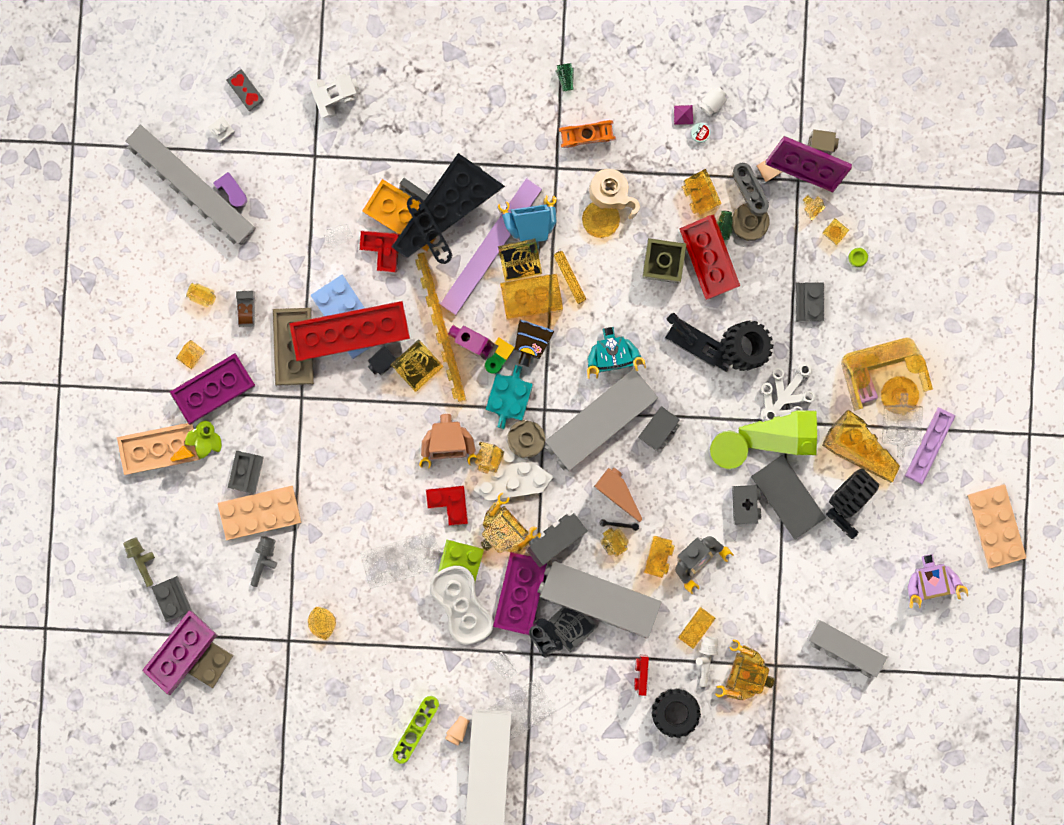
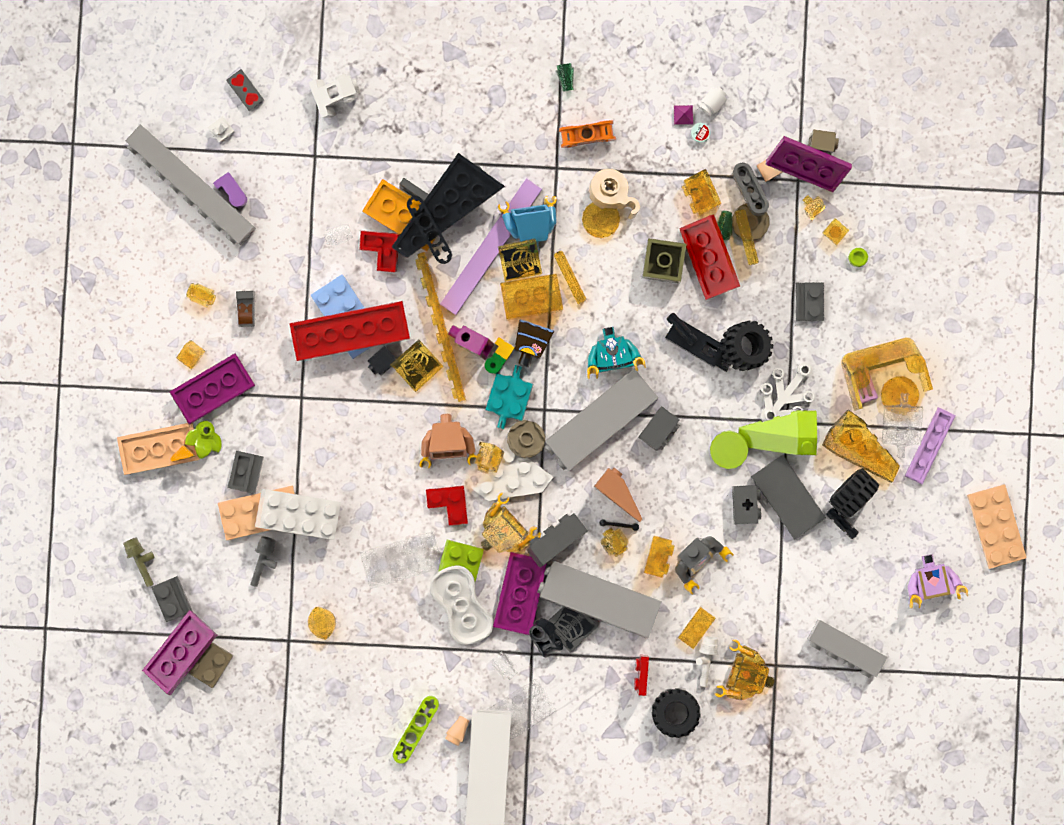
dark tan tile [273,308,314,386] -> none
none -> white brick [255,489,341,540]
none -> clear yellow axle [735,209,759,265]

